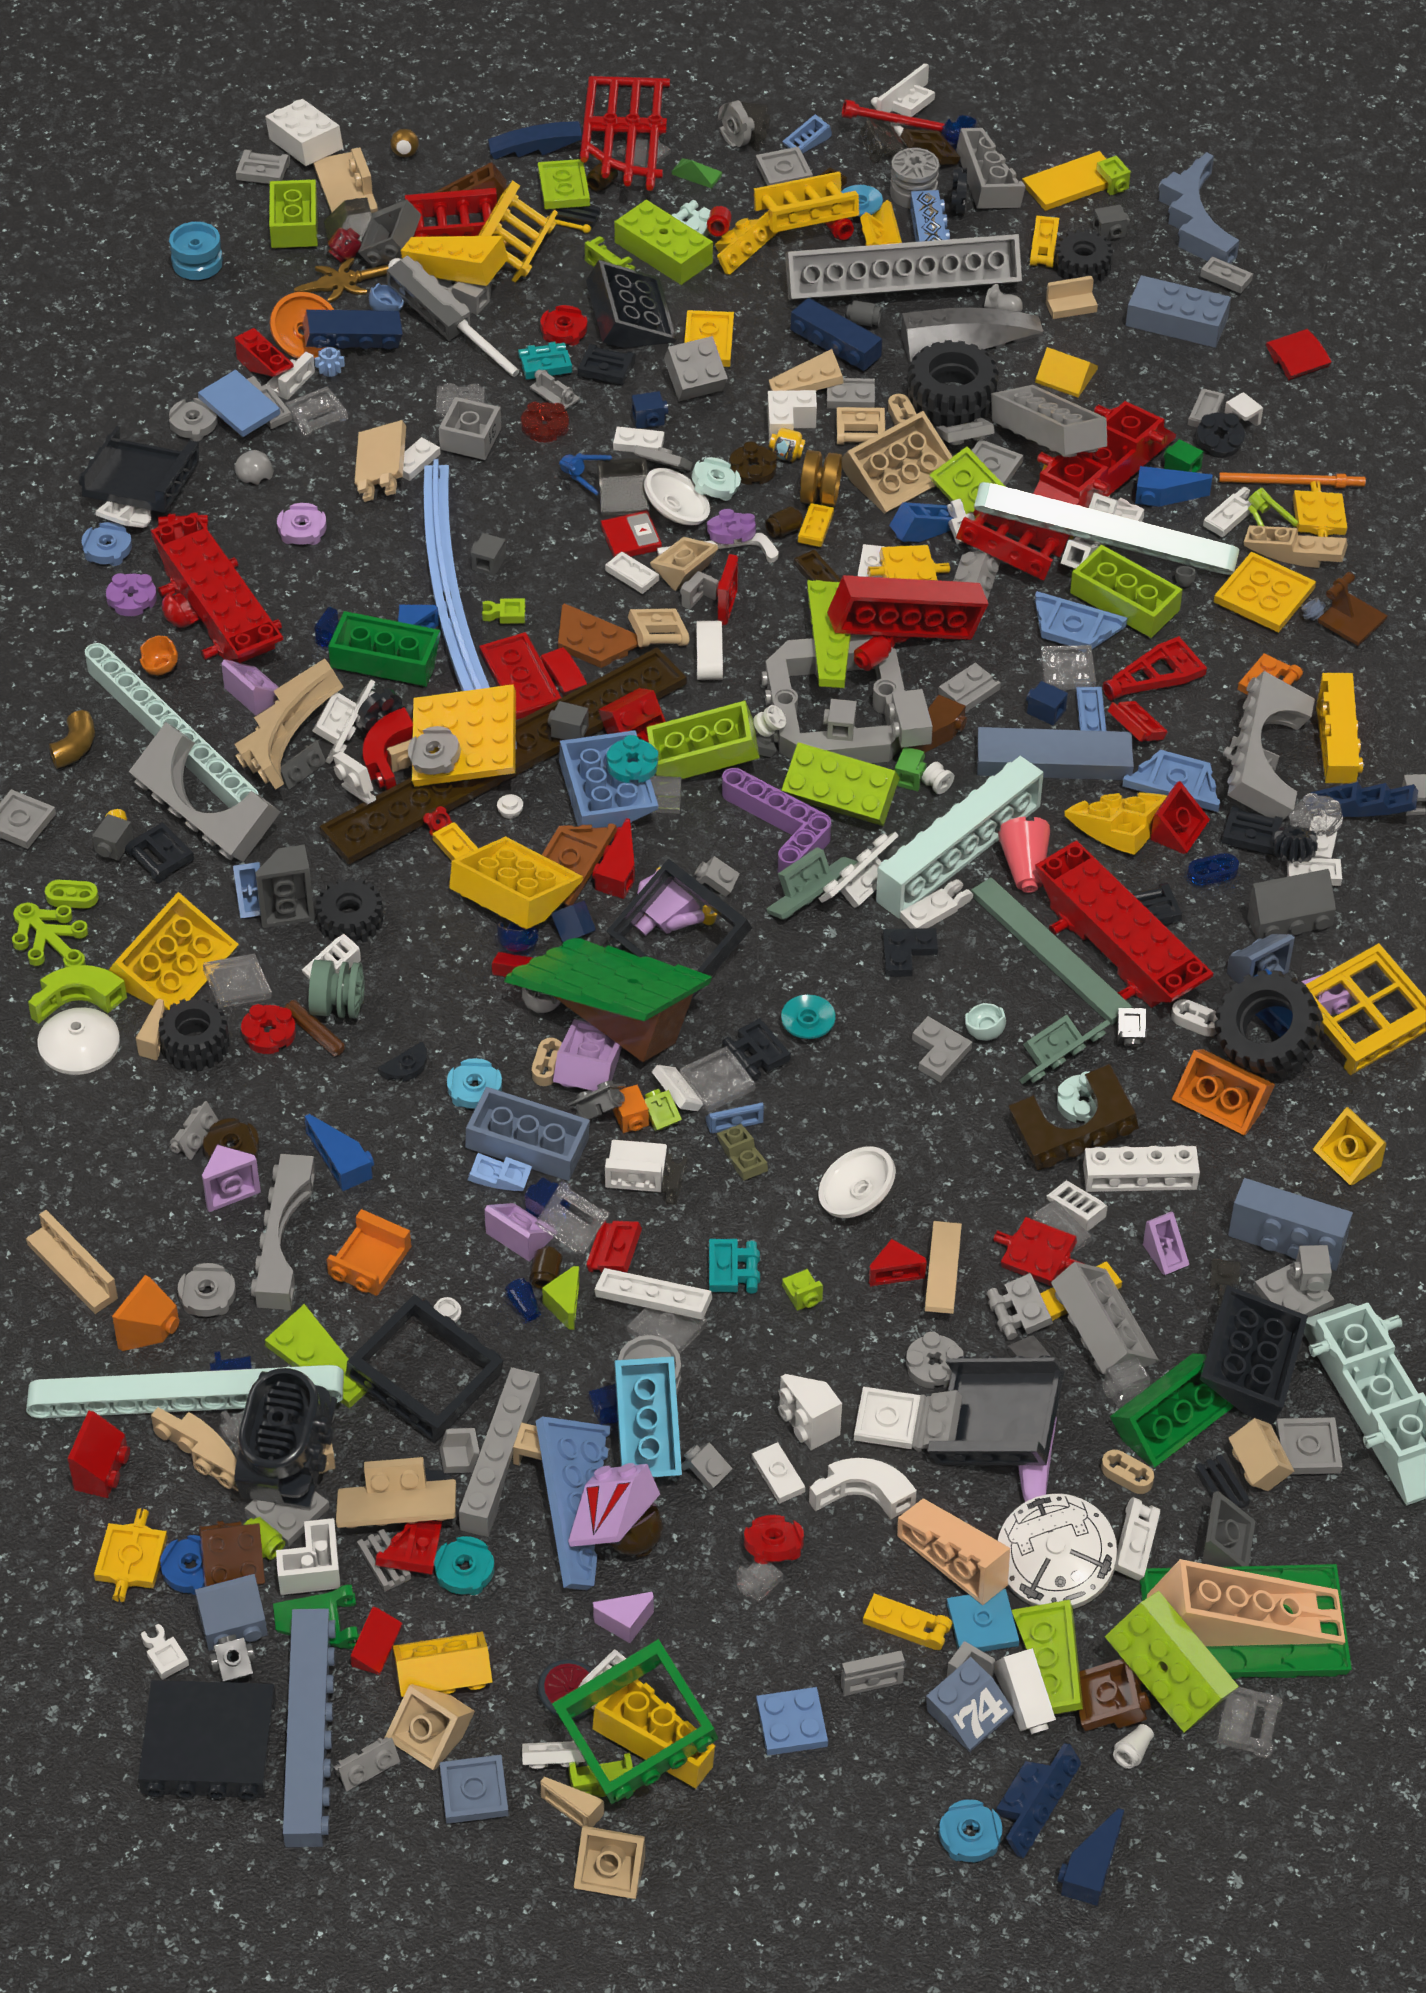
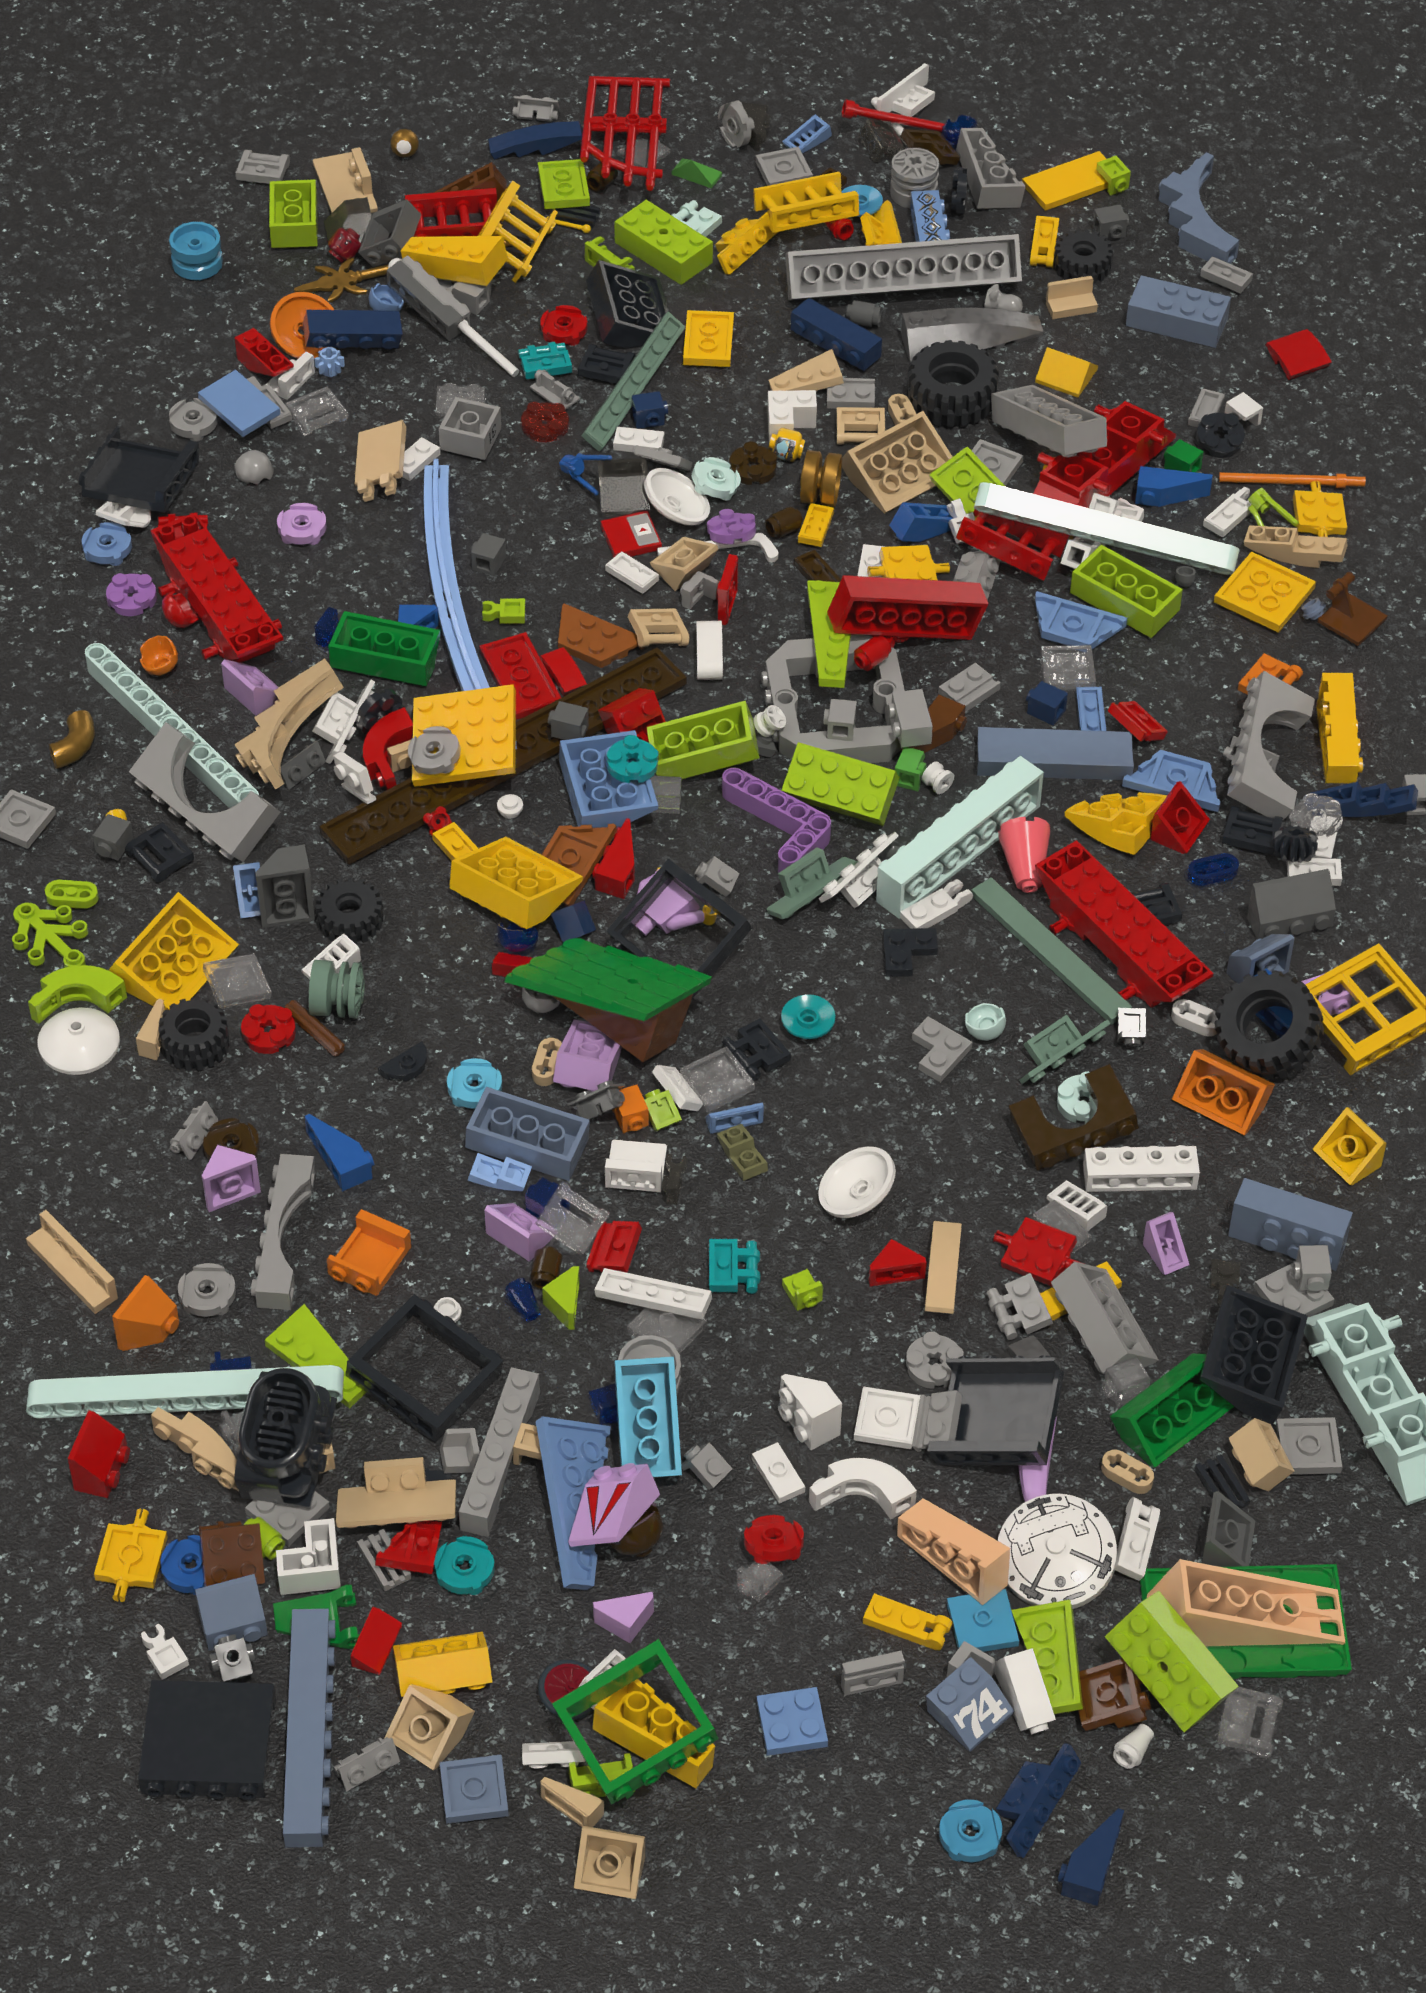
white brick [265,99,343,166] -> none
light grey brick [664,336,728,401] -> none
red brick [707,206,732,236] -> none
light grey plate [935,418,994,445] -> none
red plate [1102,636,1207,701] -> none
none -> light grey hinge [513,95,560,122]
none -> sand green tile [581,312,686,451]

